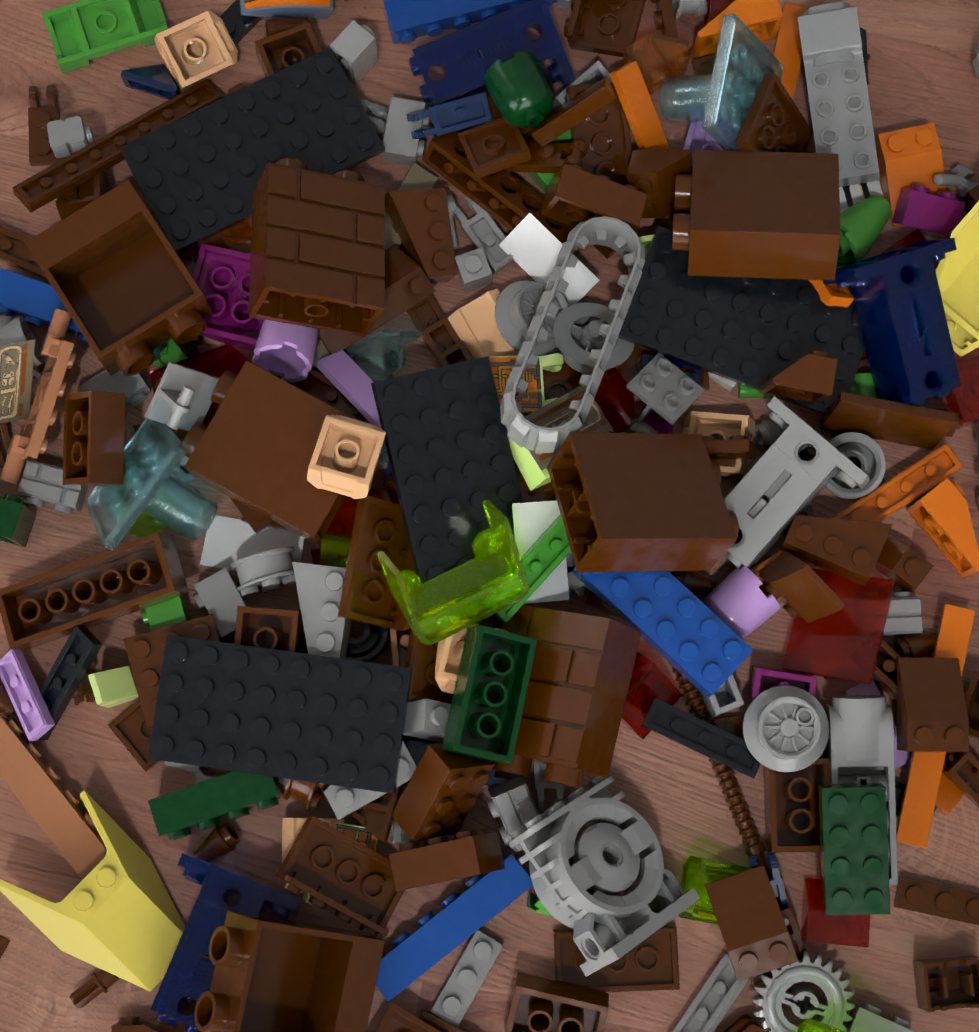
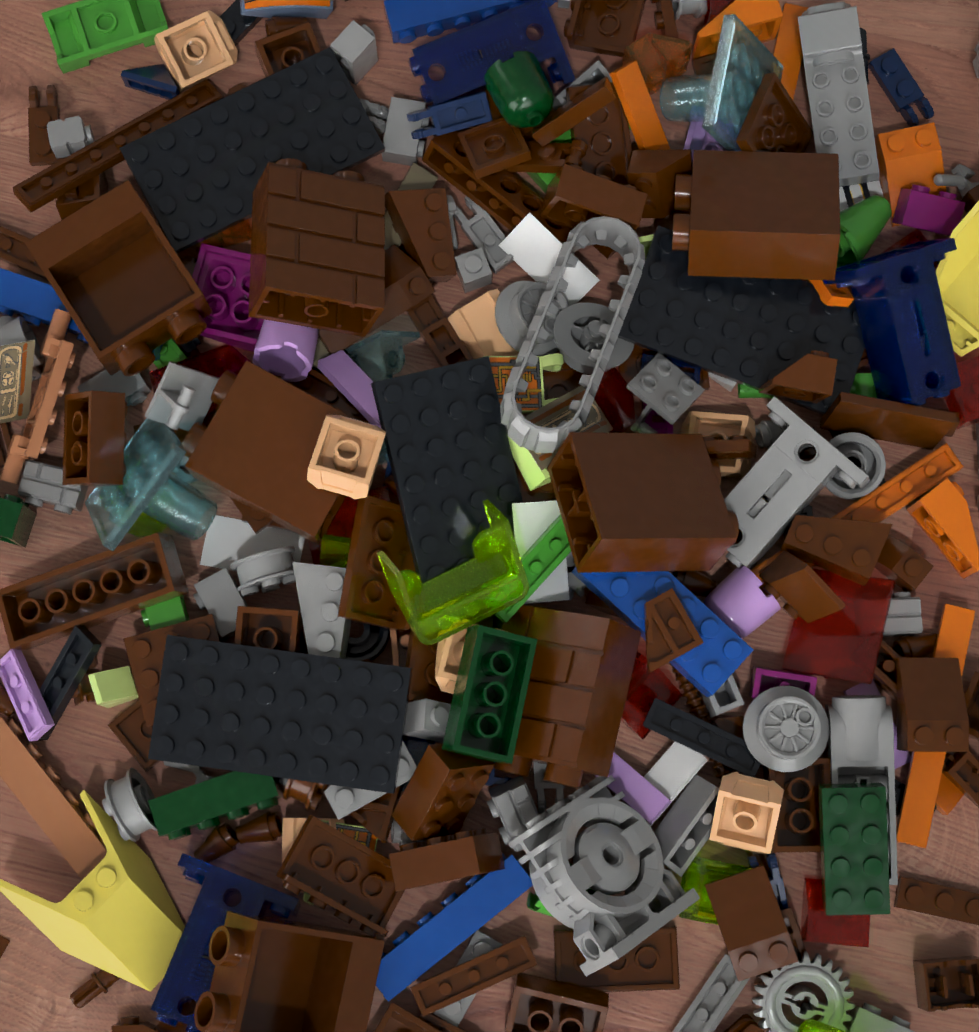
none -> light grey wheel [102,768,157,842]
none -> reddish brown cone [236,811,282,844]
none -> reddish brown plate [410,935,537,1017]
none -> lavender tile [594,752,671,825]
none -> white slope [622,742,708,827]
none -> reddish brown wing [644,588,704,673]
none -> light grey brick [654,774,719,876]
none -> light nougat slope [709,771,784,854]
none -> dark blue hinge [868,48,934,127]

